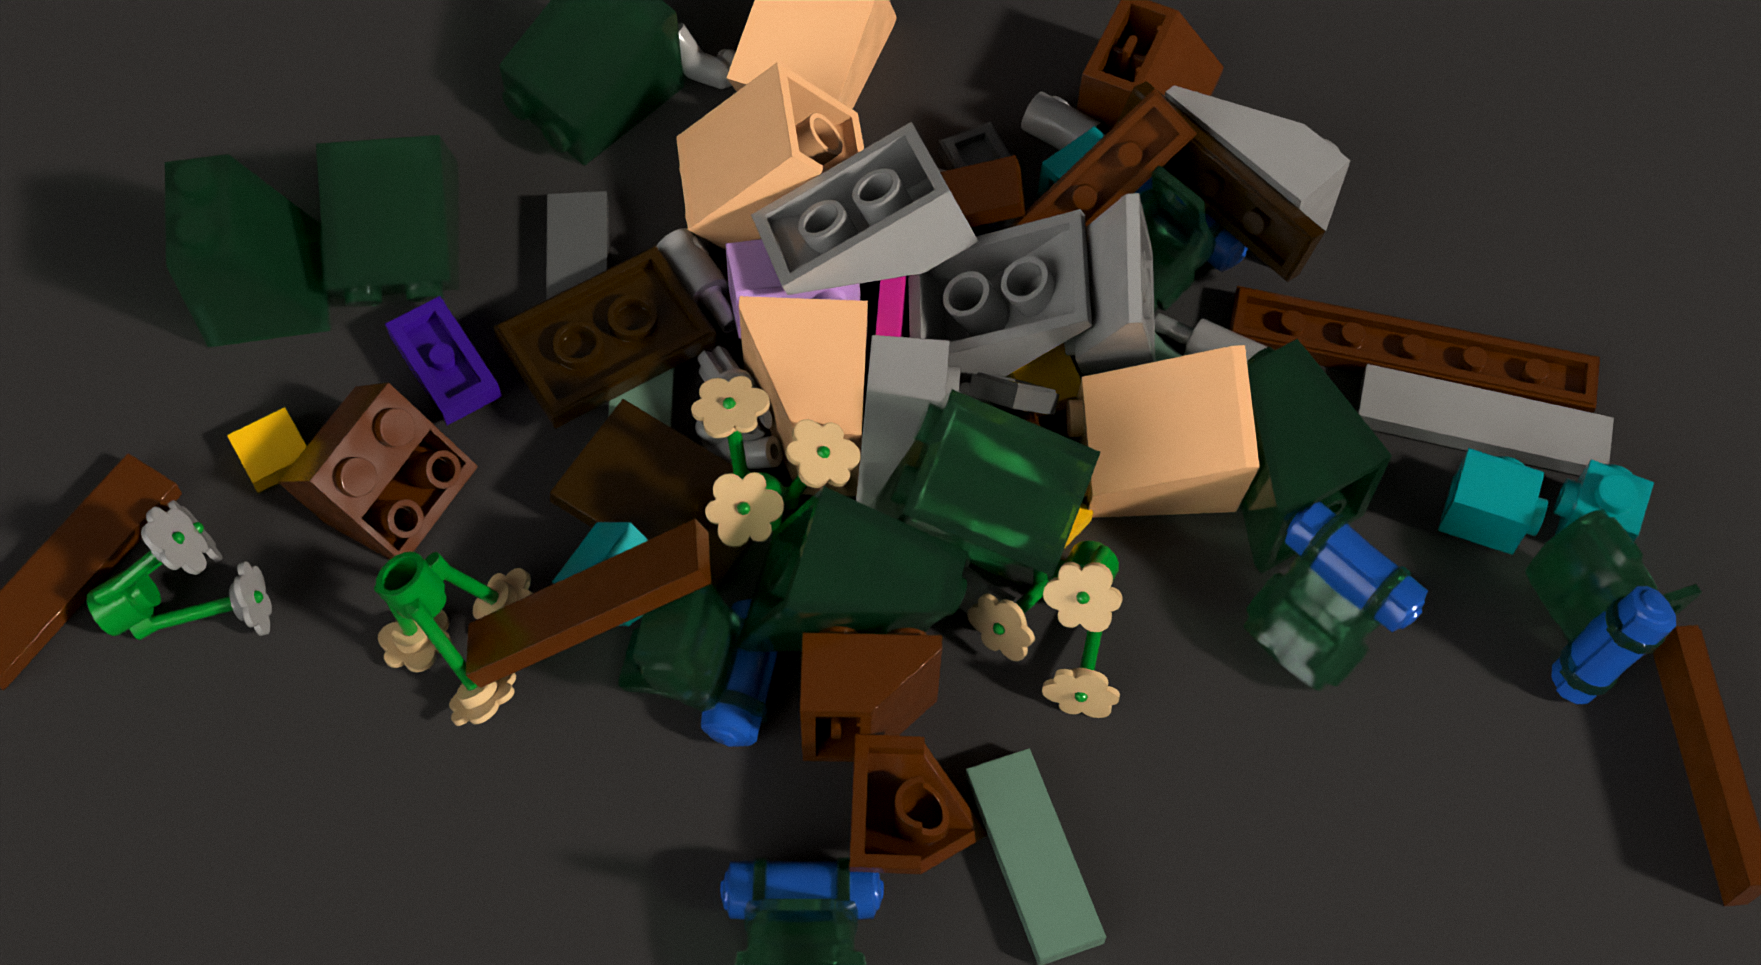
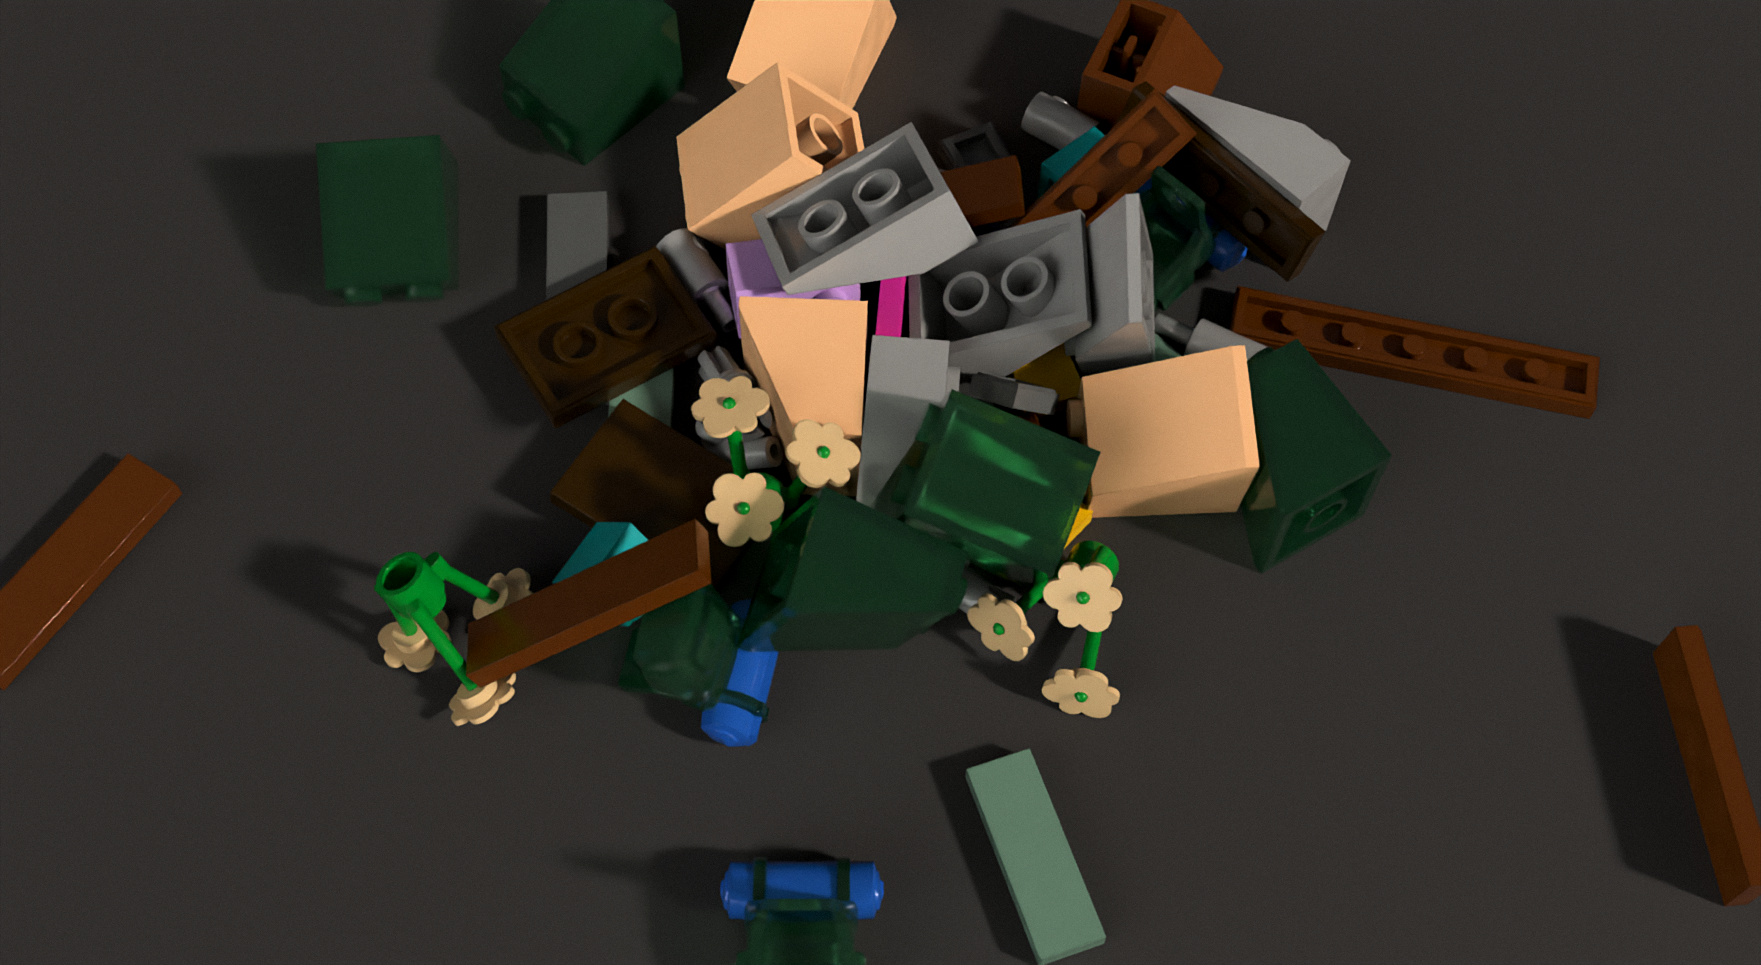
plant [87,500,272,640] -> none
clear green slope [164,154,331,348] -> none
yellow tile [227,407,307,493] -> none
reddish brown slope [278,382,478,559] -> none
dark purple plate [385,296,502,426] -> none
light grey arm [660,23,736,89] -> none
reddish brown slope [800,626,942,762] -> none
reddish brown slope [849,734,987,874] -> none
clear green piece [1243,501,1428,692] -> none
light grey tile [1354,364,1614,476] -> none
teal brick [1438,448,1548,555] -> none
clear green piece [1525,509,1702,704] -> none
teal brick [1551,459,1654,569] -> none

